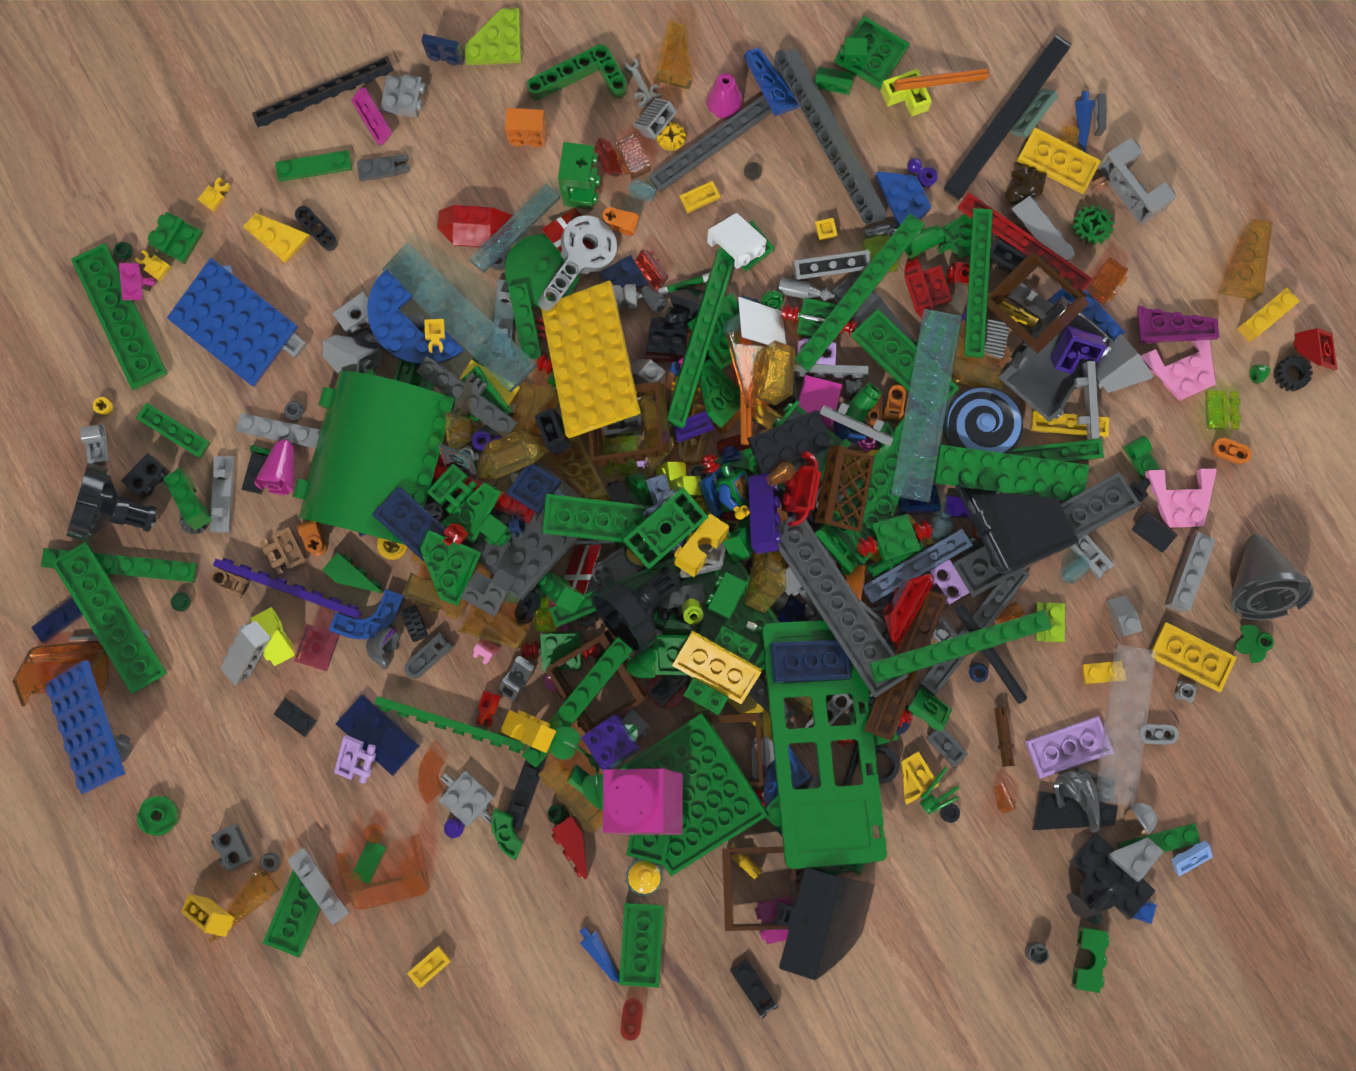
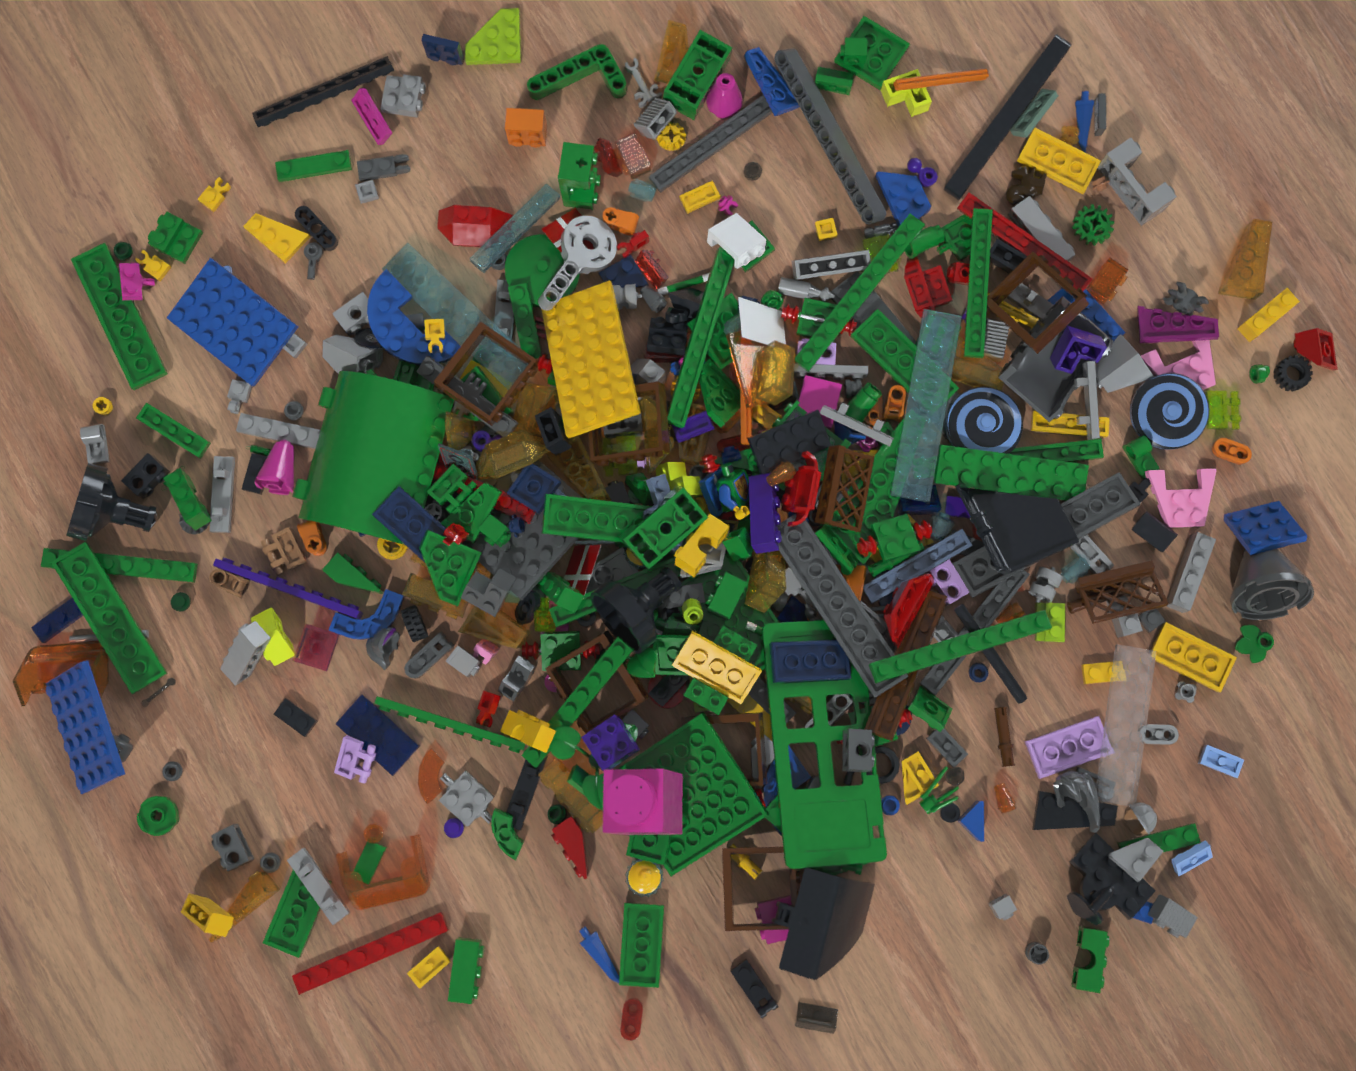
none -> clear smoke hinge [141,678,176,707]
none -> dark grey plate [162,761,183,781]
none -> light grey plate [227,379,252,414]
none -> red plate [292,912,449,995]
none -> dark grey plate [304,242,323,280]
none -> light grey tile [355,180,379,204]
none -> reddish brown window [434,321,538,426]
none -> light grey slope [446,646,481,678]
none -> green brick [448,937,485,1004]
none -> red plate [617,230,649,258]
none -> green plate [663,30,732,120]
none -> dark pink plate [718,195,738,216]
none -> clear smoke slope [795,1002,838,1034]
none -> dark grey brick [842,729,874,772]
none -> blue plate [881,796,900,816]
none -> clear smoke plate [945,767,965,786]
none -> blue slope [957,801,984,842]
none -> light grey plate [988,894,1017,920]
none -> light grey wheel [1028,567,1063,603]
none -> reddish brown pin [1067,584,1125,614]
none -> reddish brown fence [1075,560,1168,624]
none -> dish [1130,373,1209,450]
none -> dark grey plate [1138,609,1165,633]
none -> light grey brick [1148,894,1198,938]
none -> dark grey pin [1163,281,1209,316]
none -> light blue plate [1198,745,1244,778]
none -> blue plate [1224,501,1307,555]

